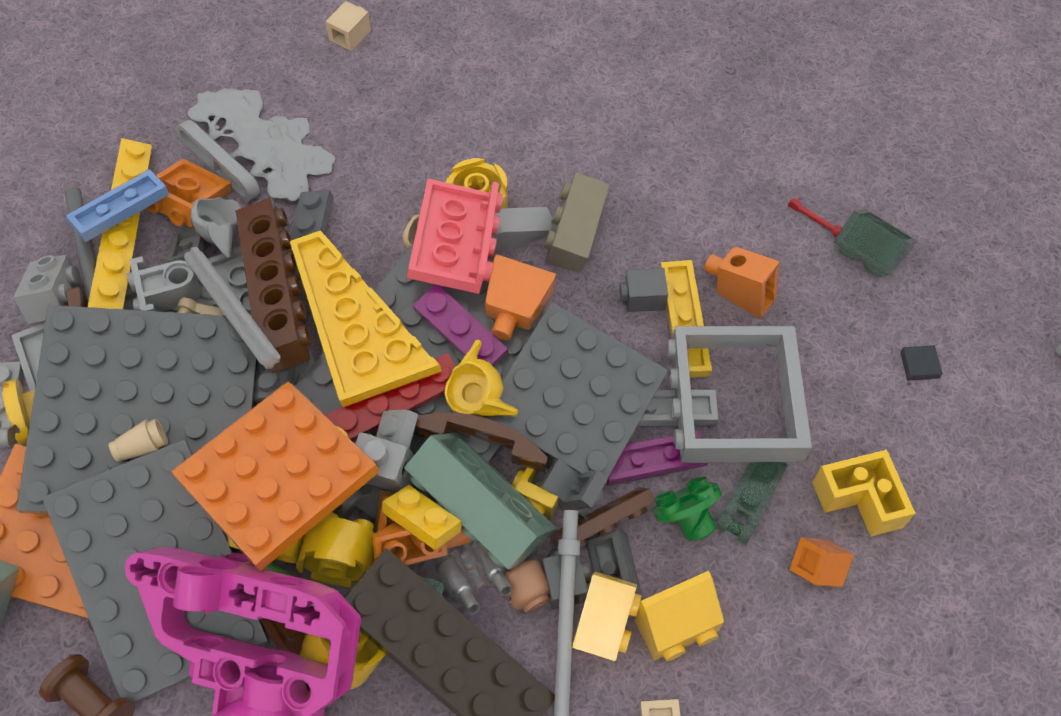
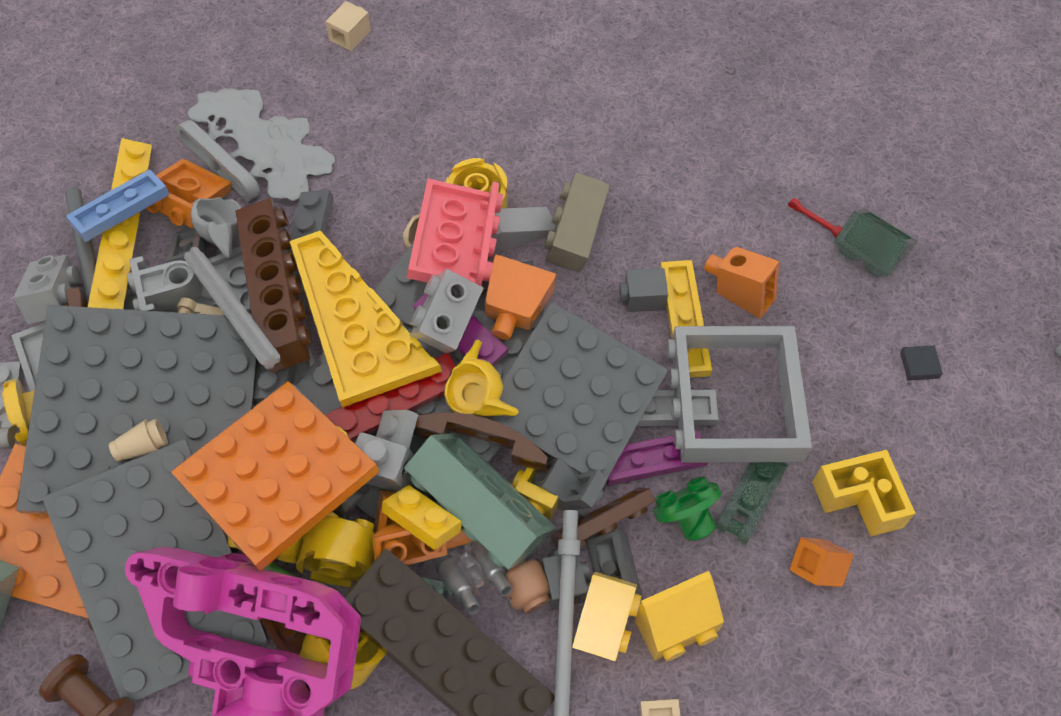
none -> light grey brick [410,269,483,353]

